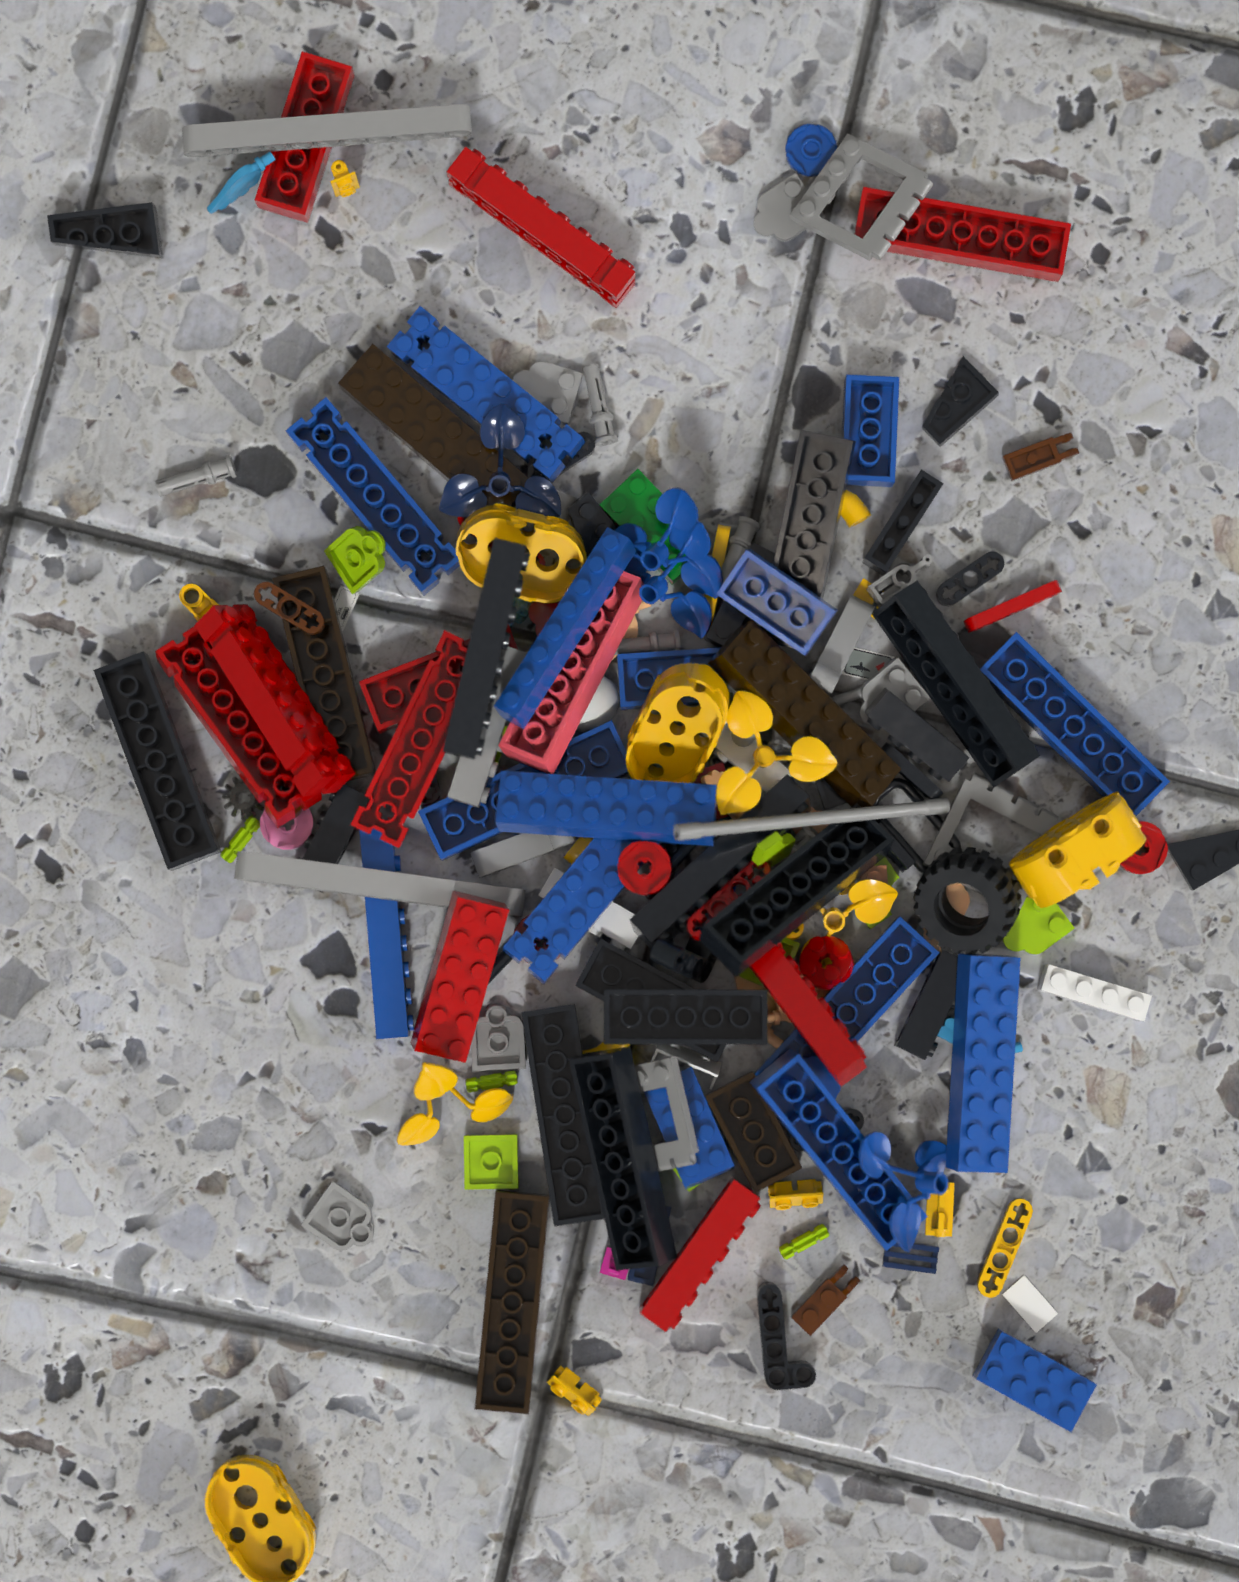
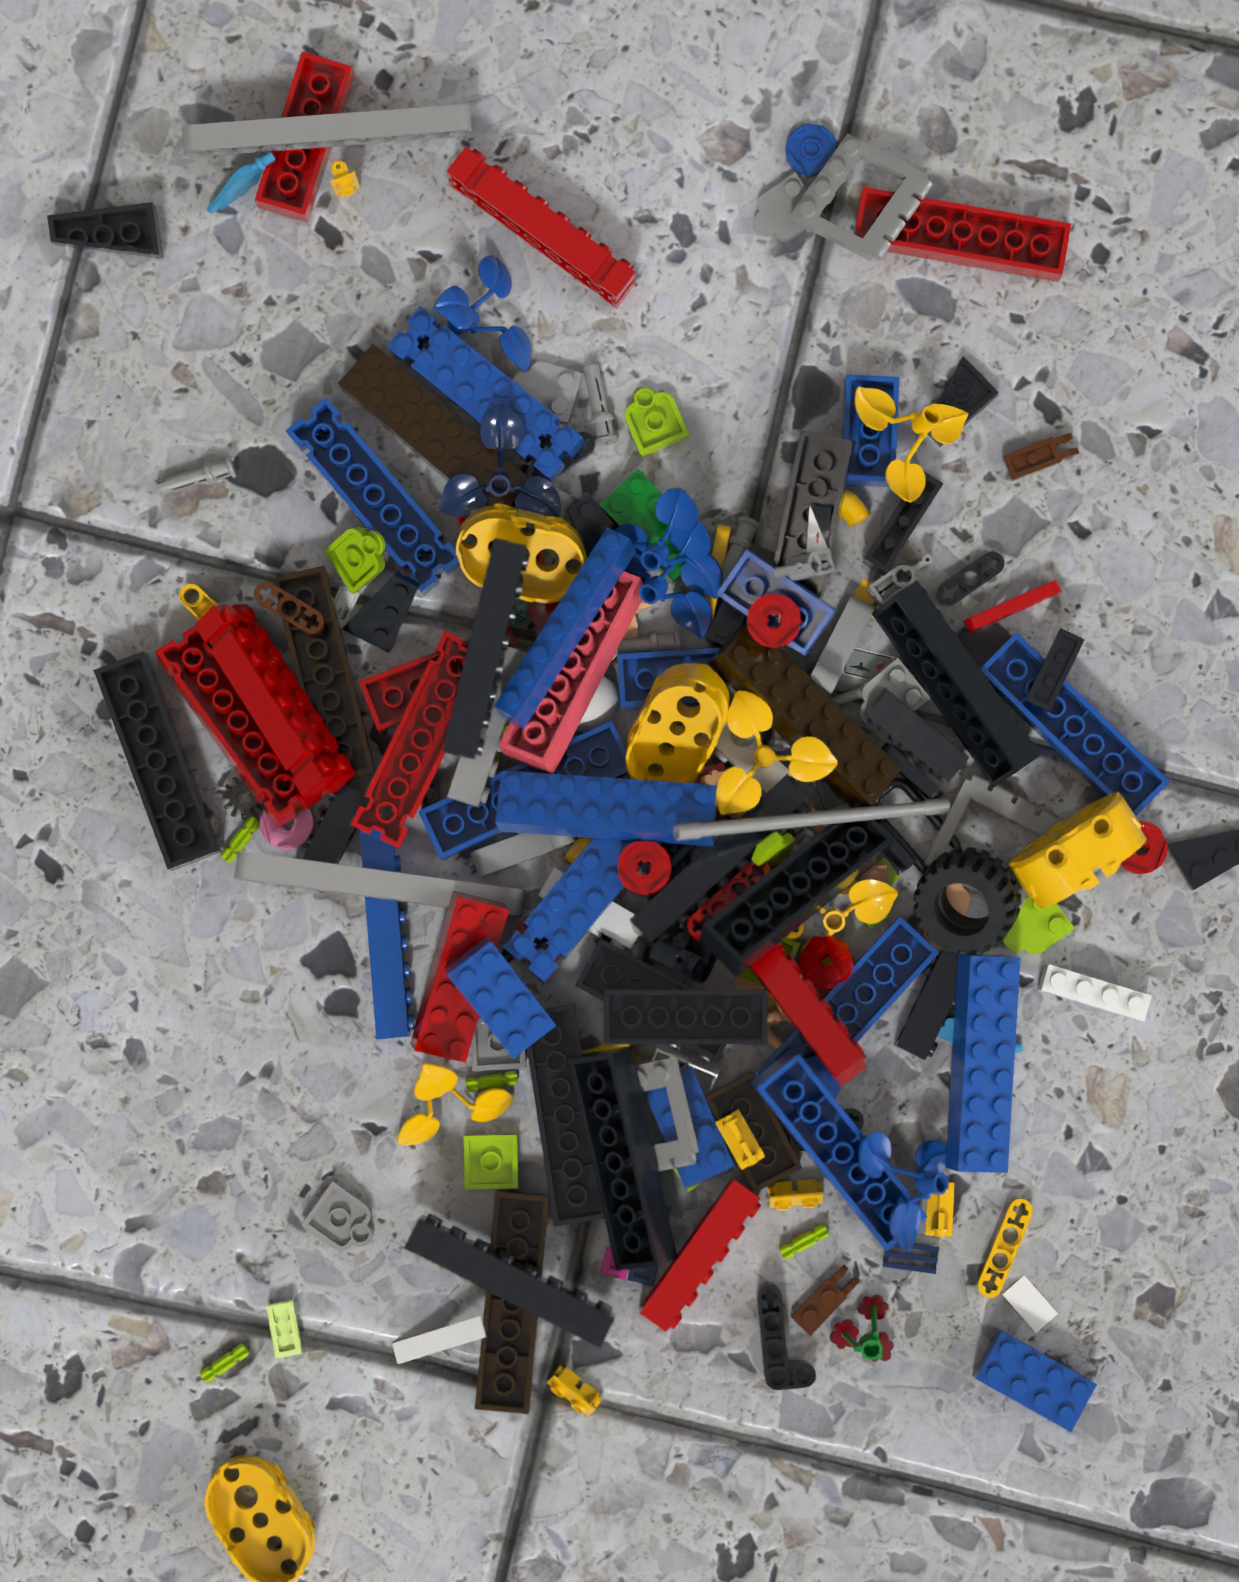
none -> lime axle [200,1343,249,1383]
none -> yellowish green plate [266,1299,303,1358]
none -> black wing [342,572,421,653]
none -> white sticker [392,1316,486,1364]
none -> black brick [404,1213,615,1348]
none -> blue plant [433,255,532,372]
none -> blue brick [445,936,556,1059]
none -> lime plate [625,388,690,458]
none -> yellow hinge [715,1109,765,1170]
none -> red plate [747,594,801,648]
none -> light grey piece [774,548,835,581]
none -> sticker [807,506,831,553]
none -> dark red plant [829,1295,894,1362]
none -> yellow plant [855,386,968,502]
none -> black plate [1025,628,1085,712]

